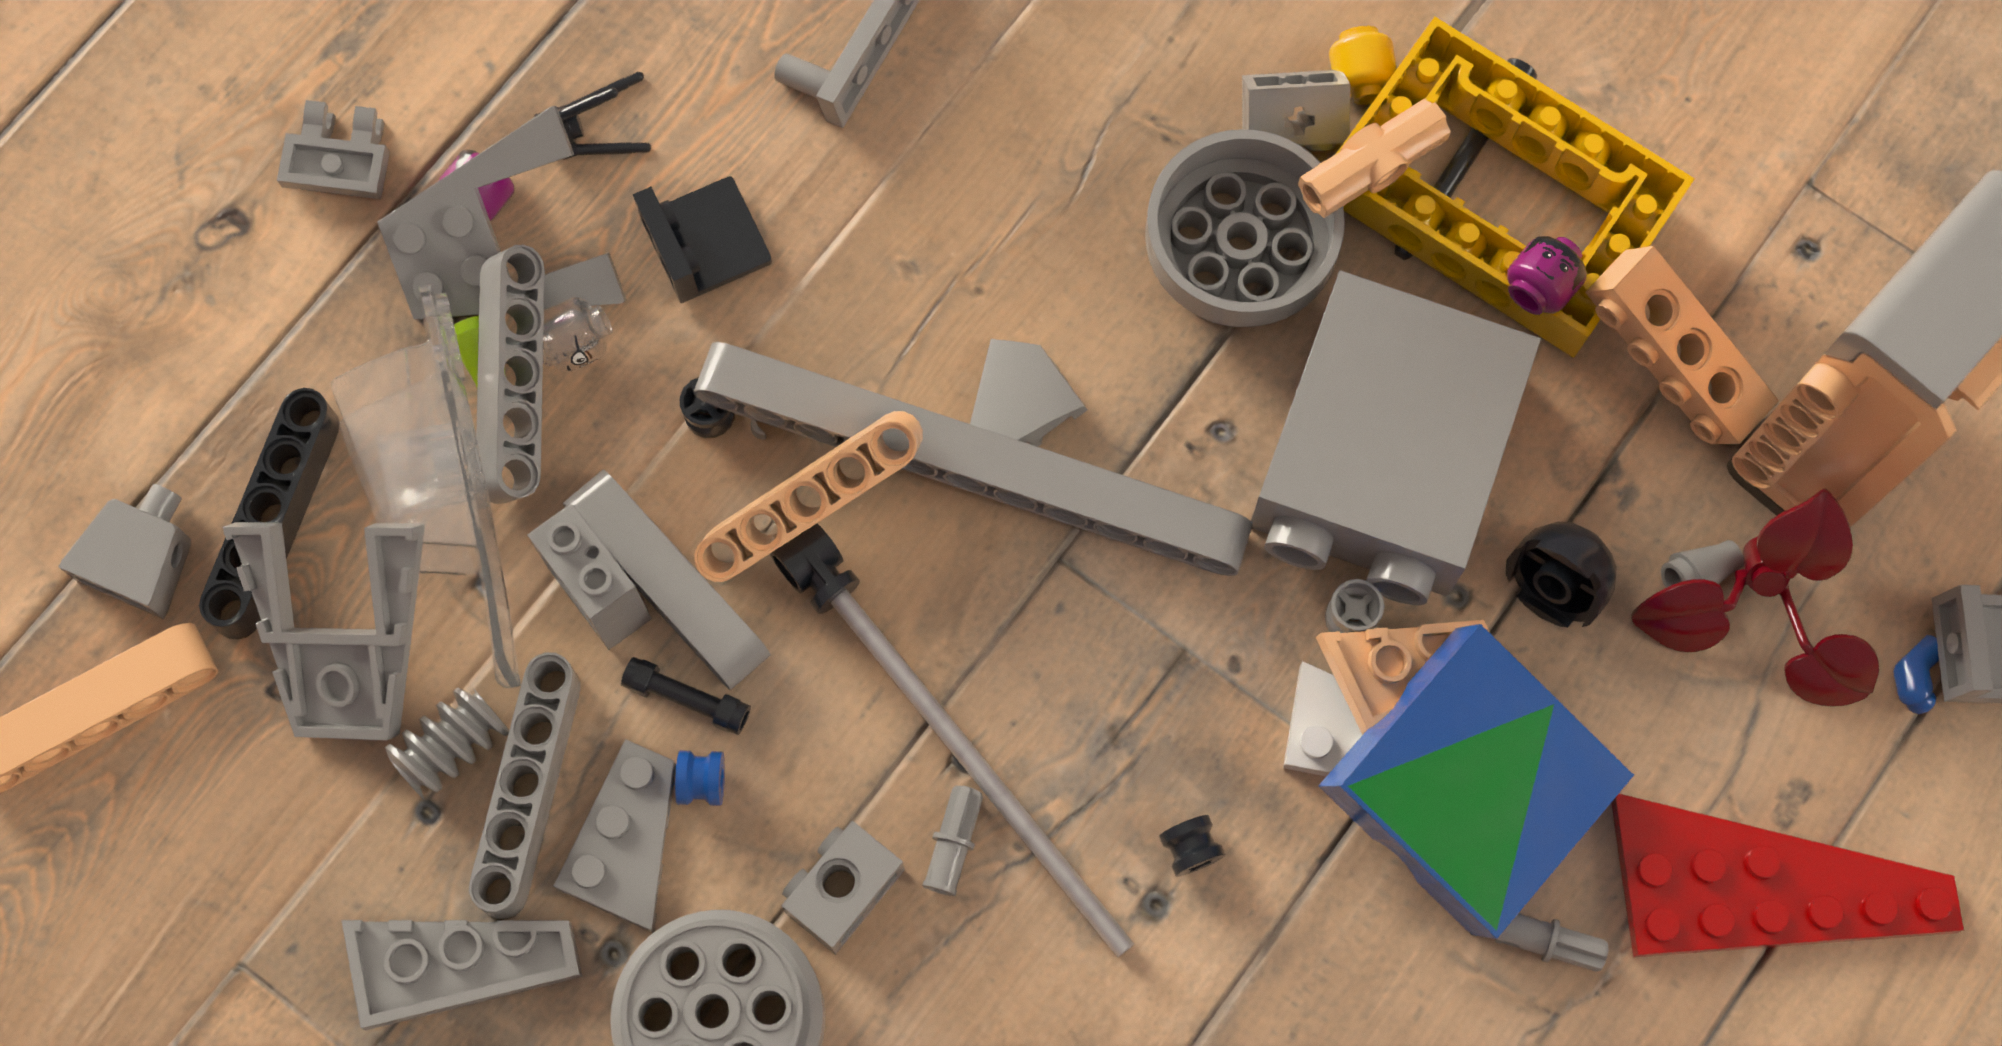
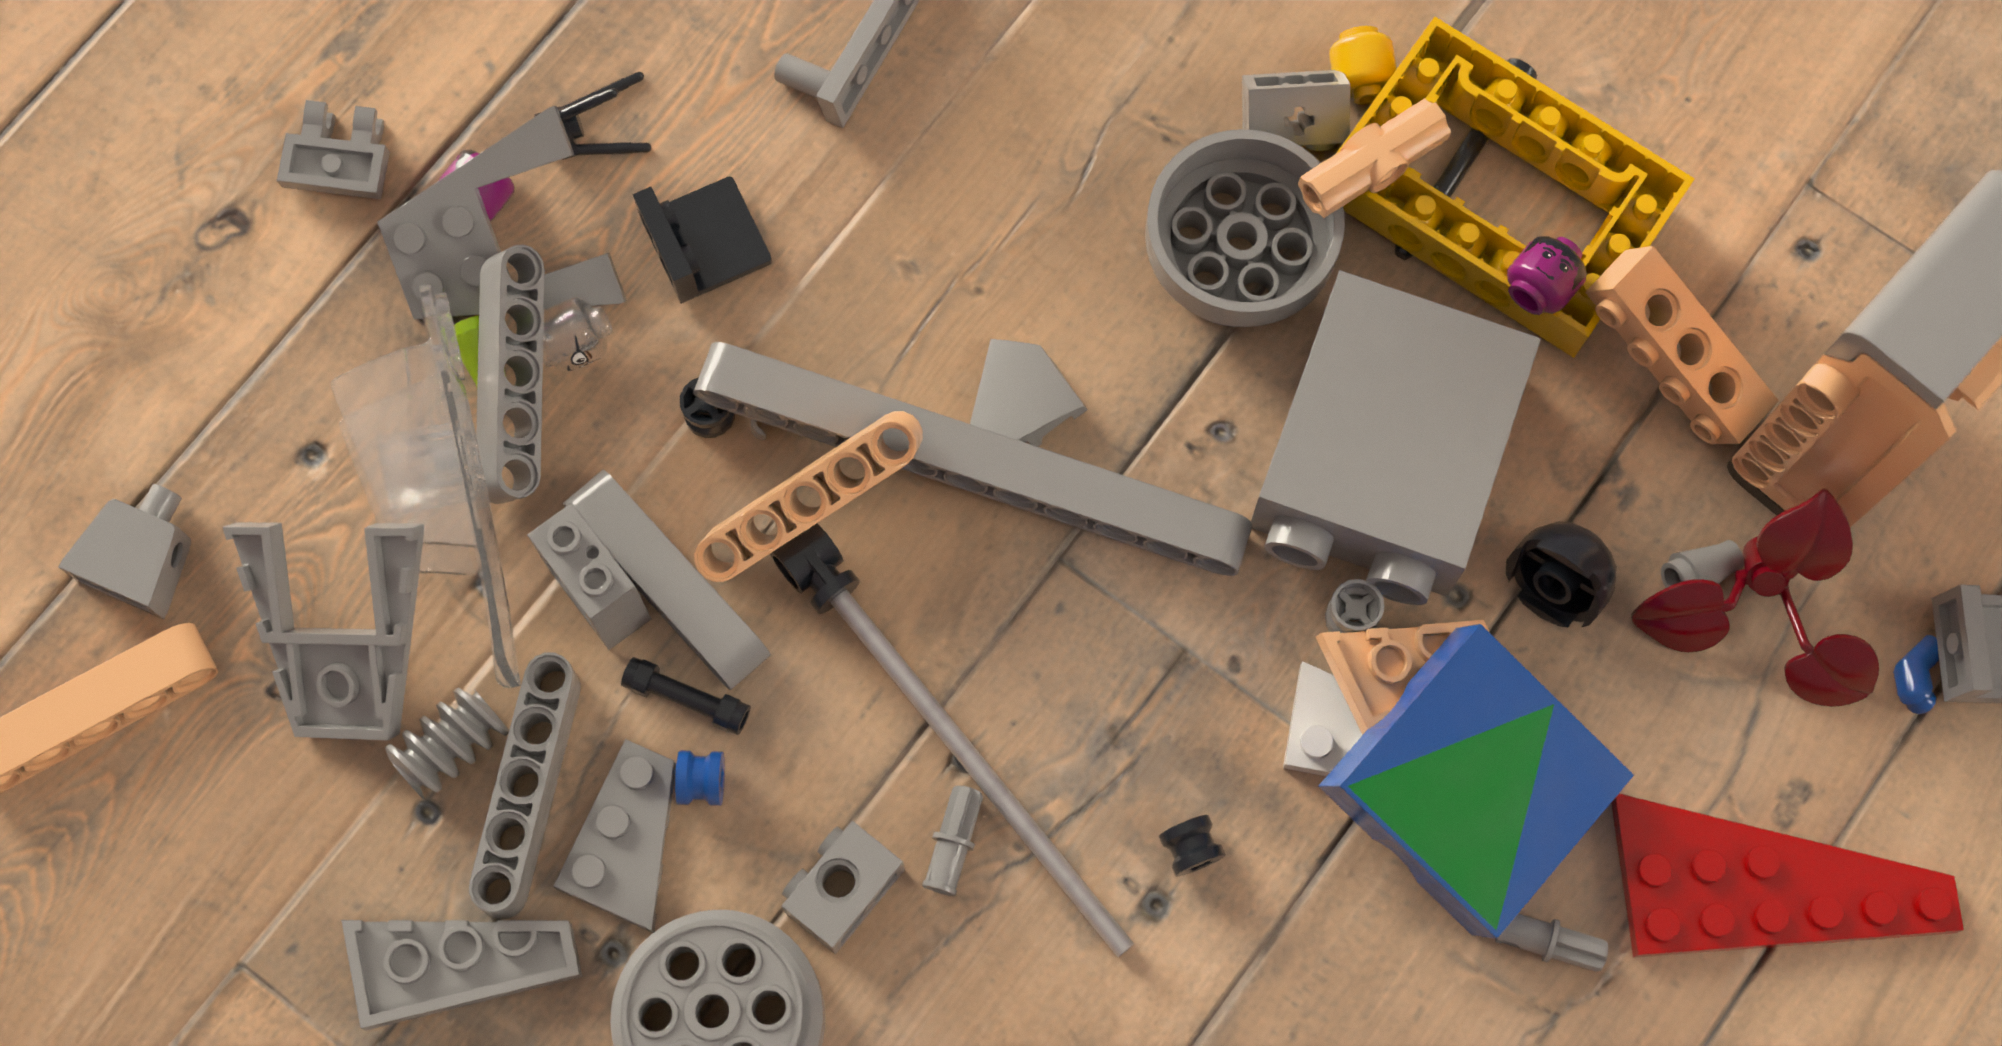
black beam [199,388,340,640] -> none

